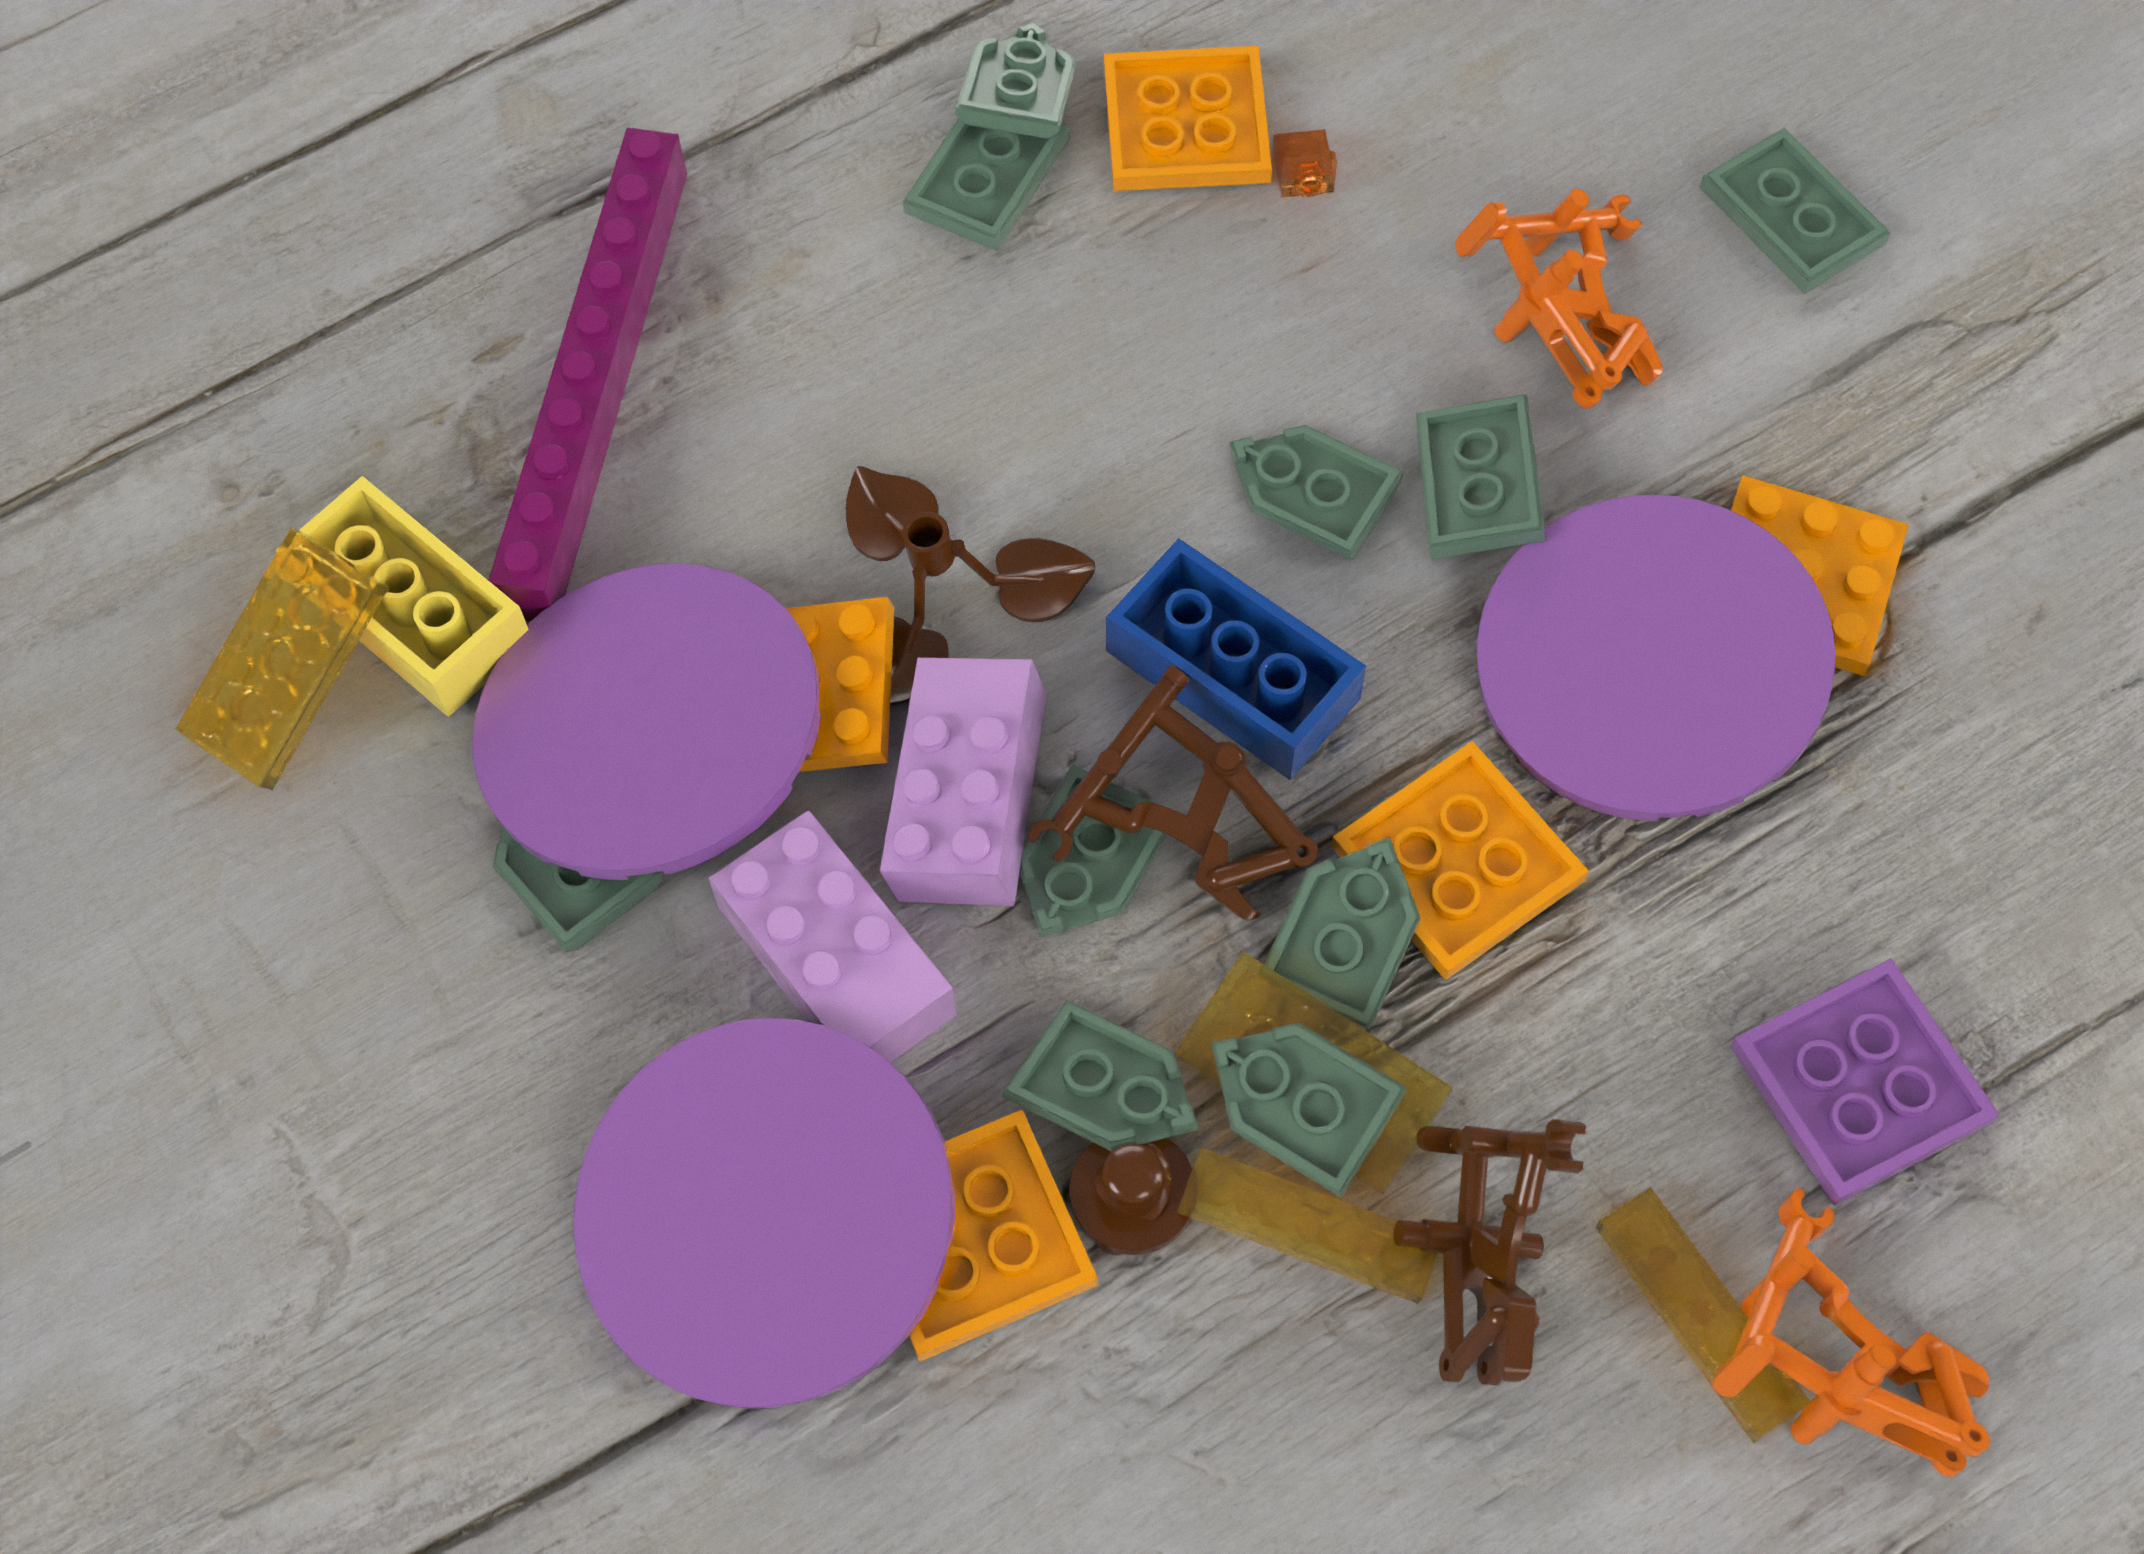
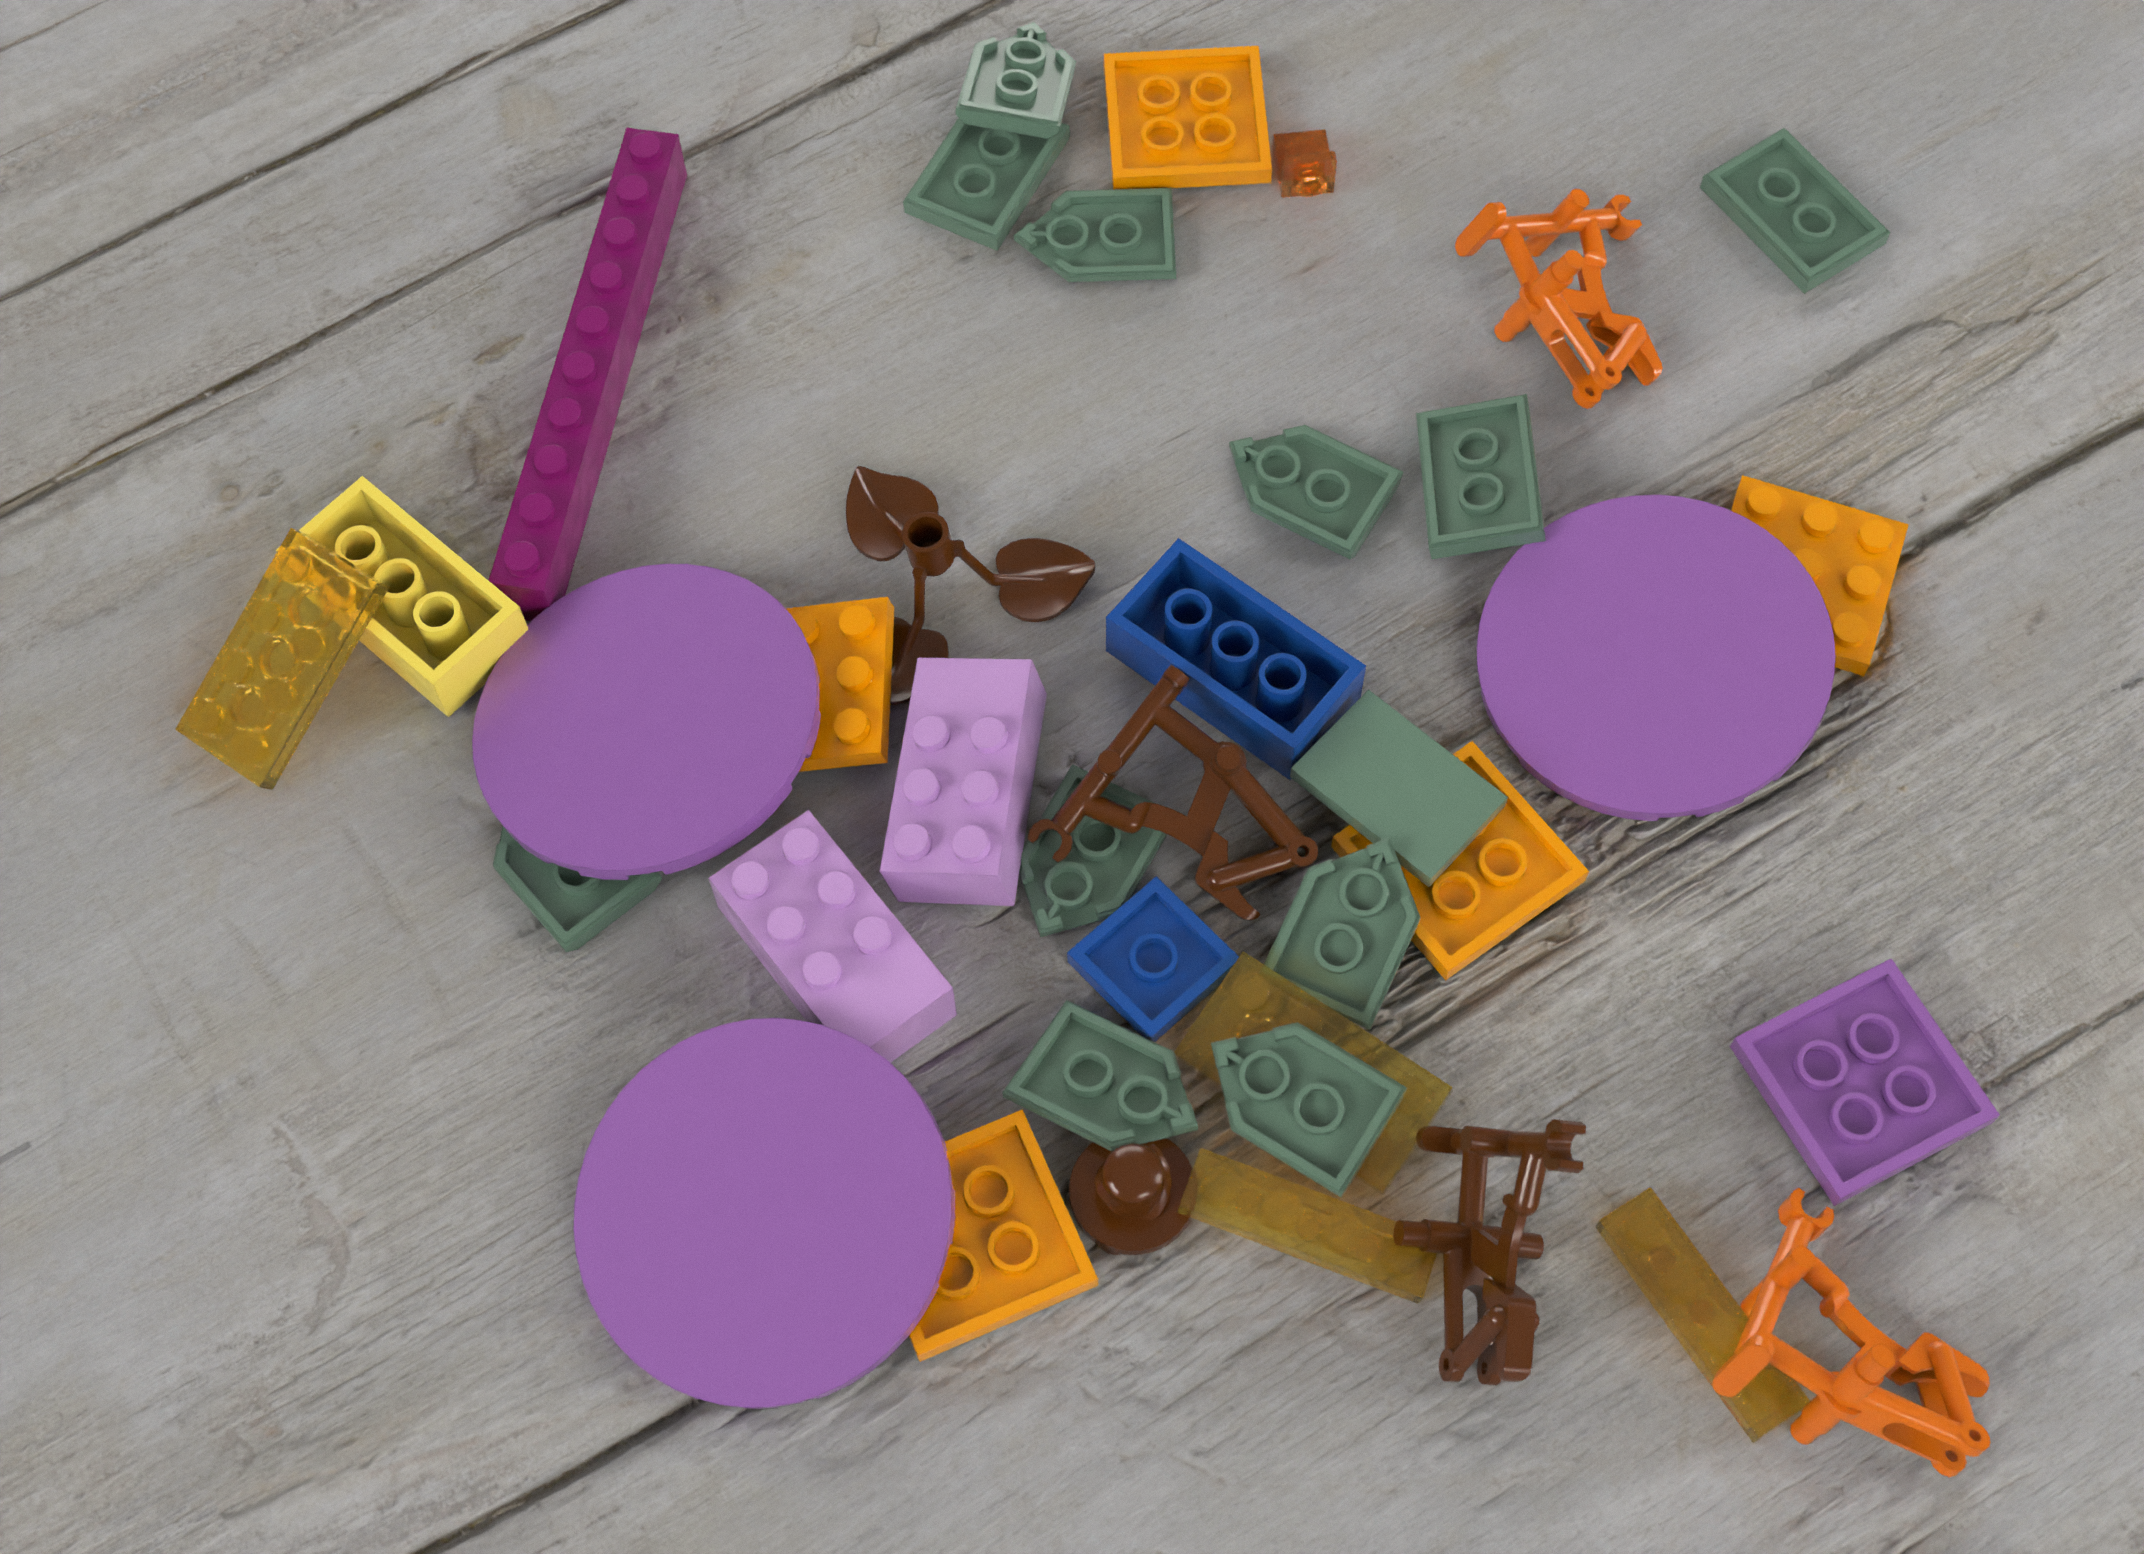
none -> sand green tile [1014,188,1176,282]
none -> blue plate [1067,876,1241,1042]
none -> sand green tile [1290,689,1508,887]

